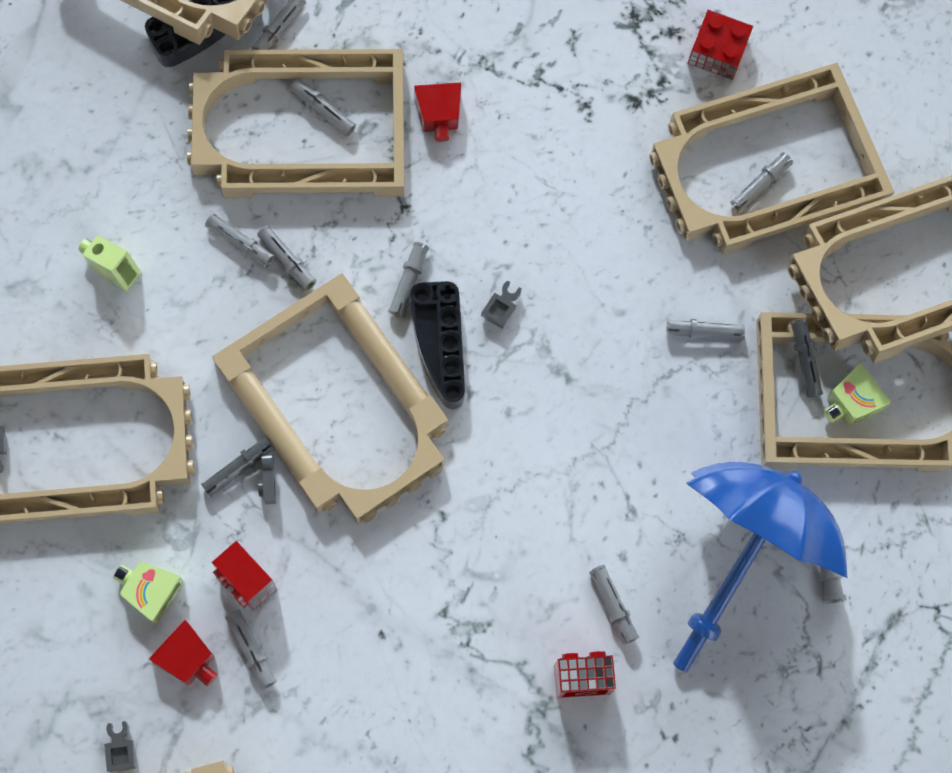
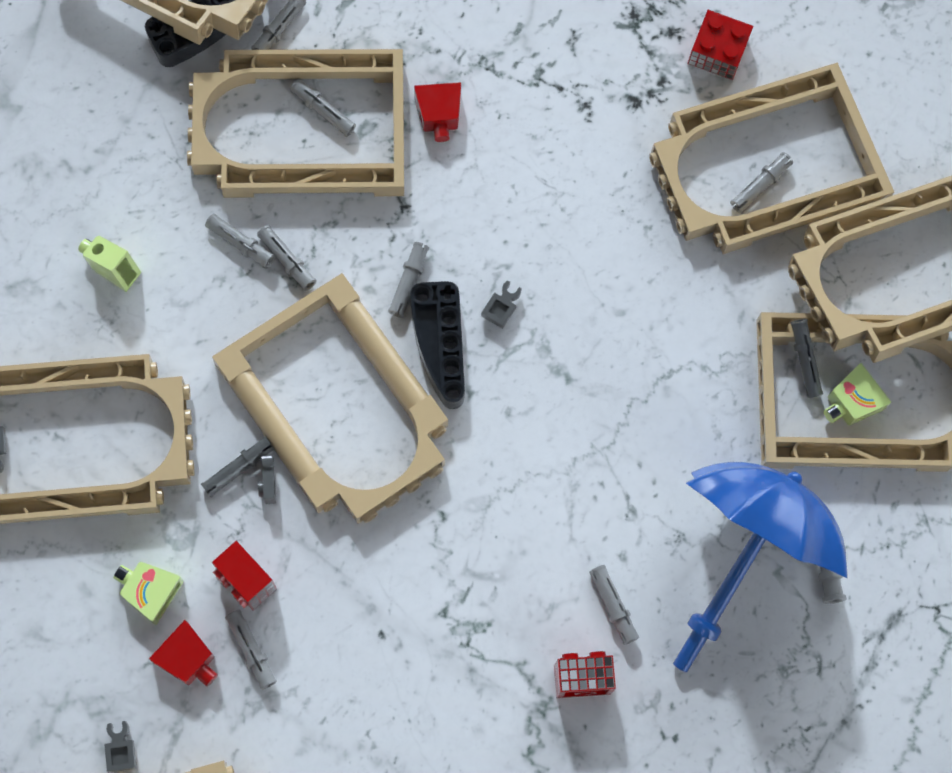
light grey pin [666,319,745,341] -> none

